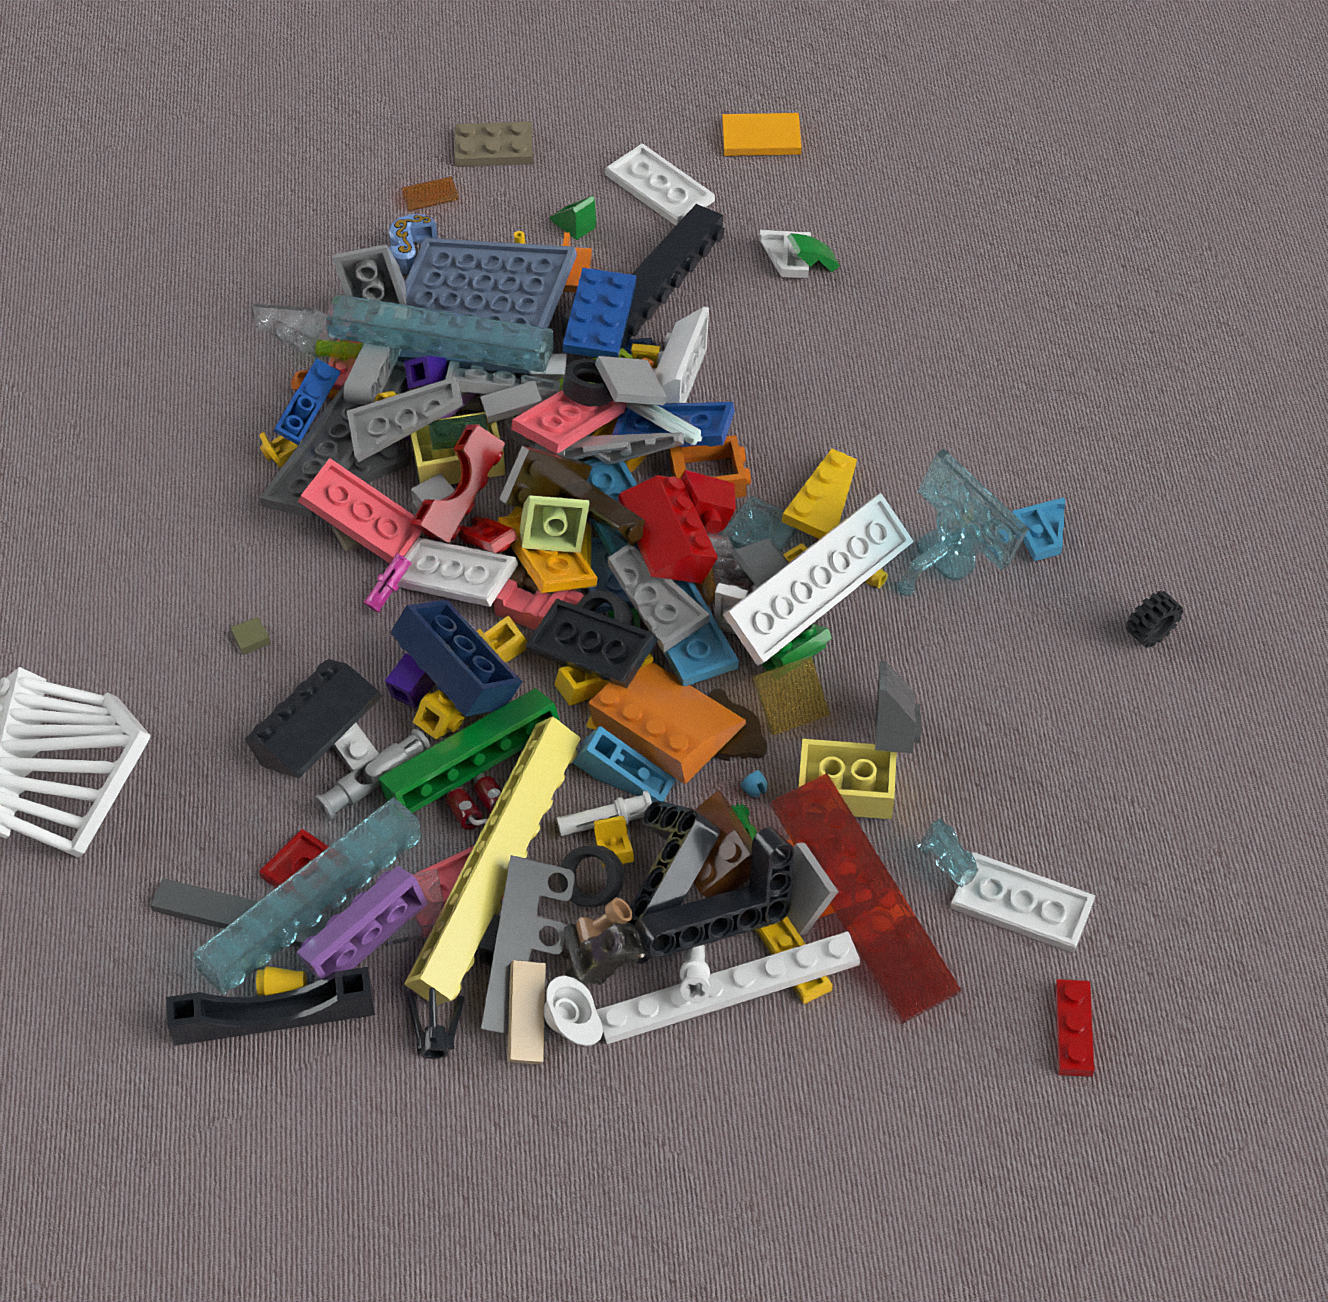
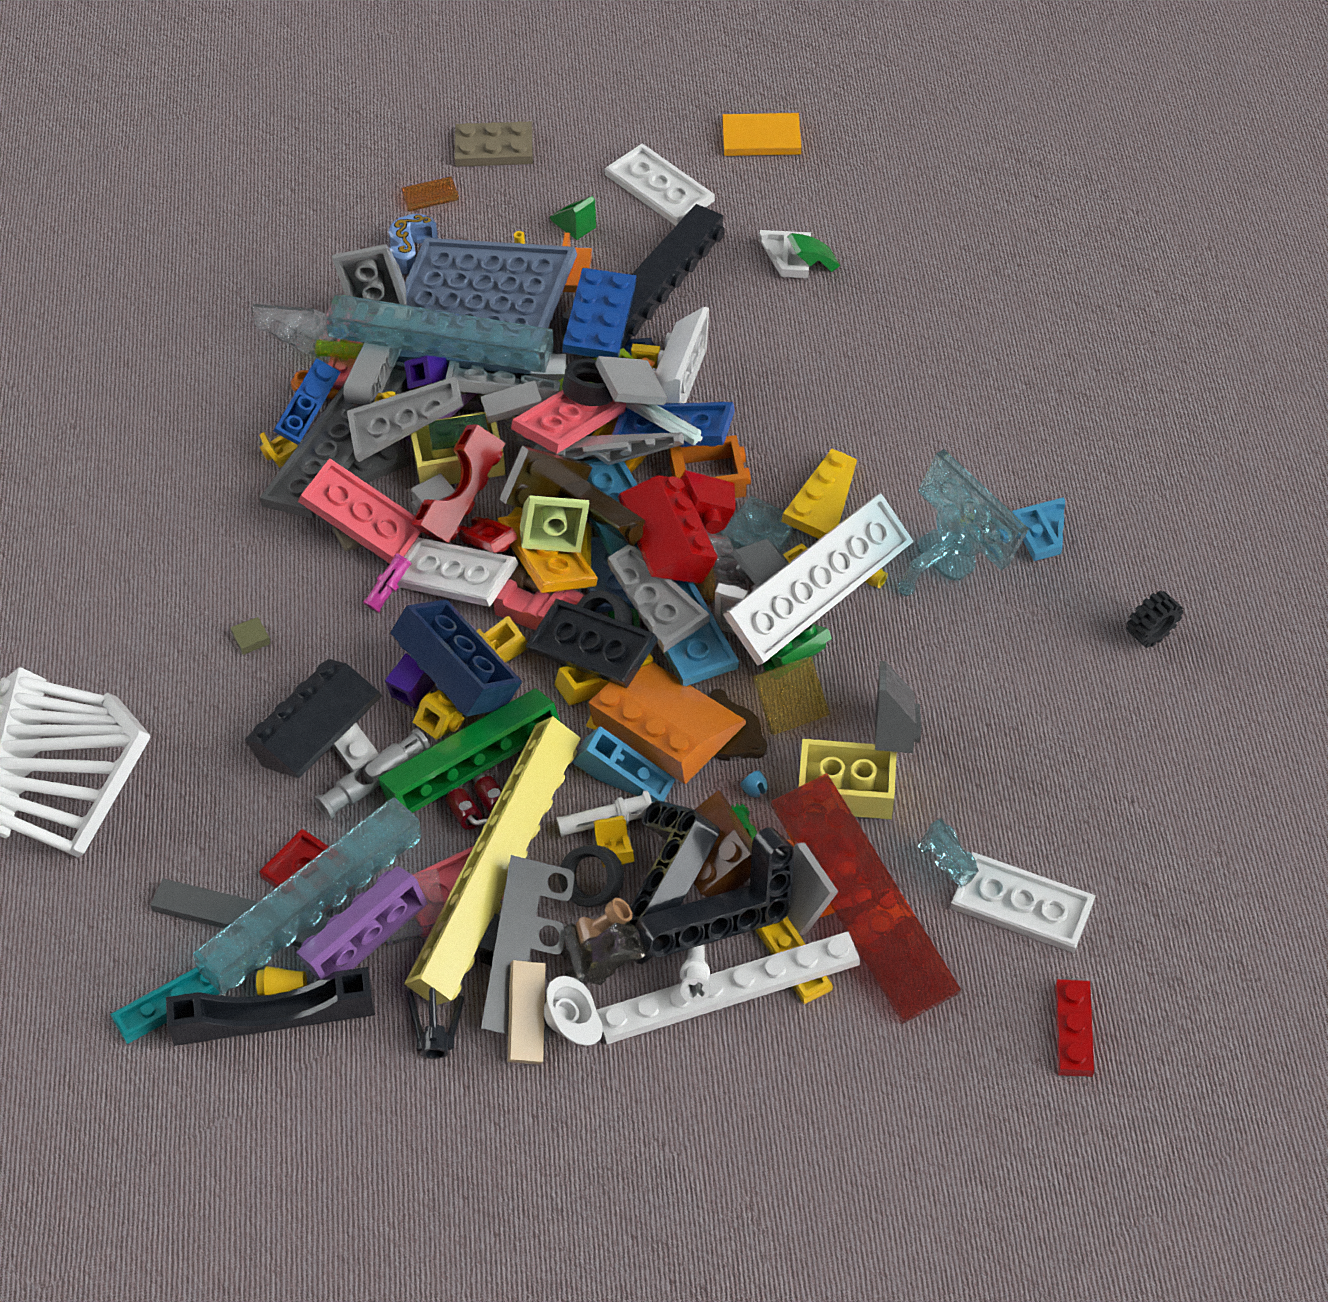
none -> teal tile [110,949,246,1044]

